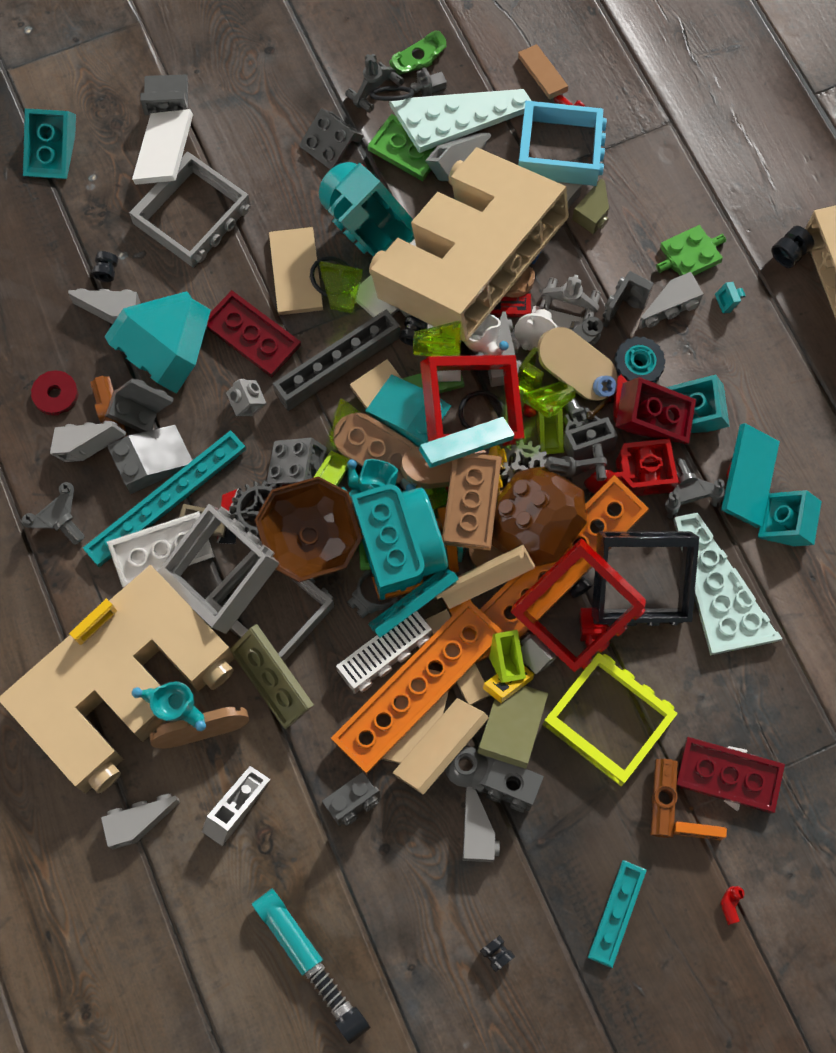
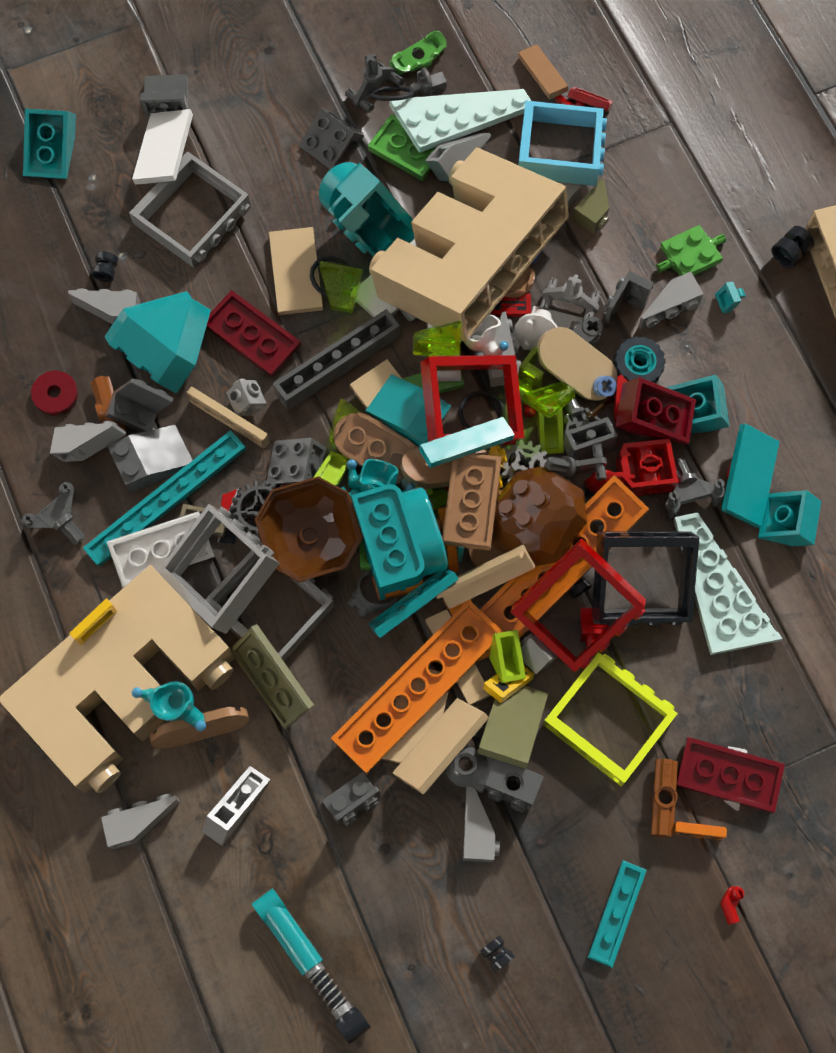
white brick [336,611,432,694] -> none
black wheel [399,315,427,346] -> none
none -> tan tile [187,386,270,448]
none -> red tile [567,87,613,112]

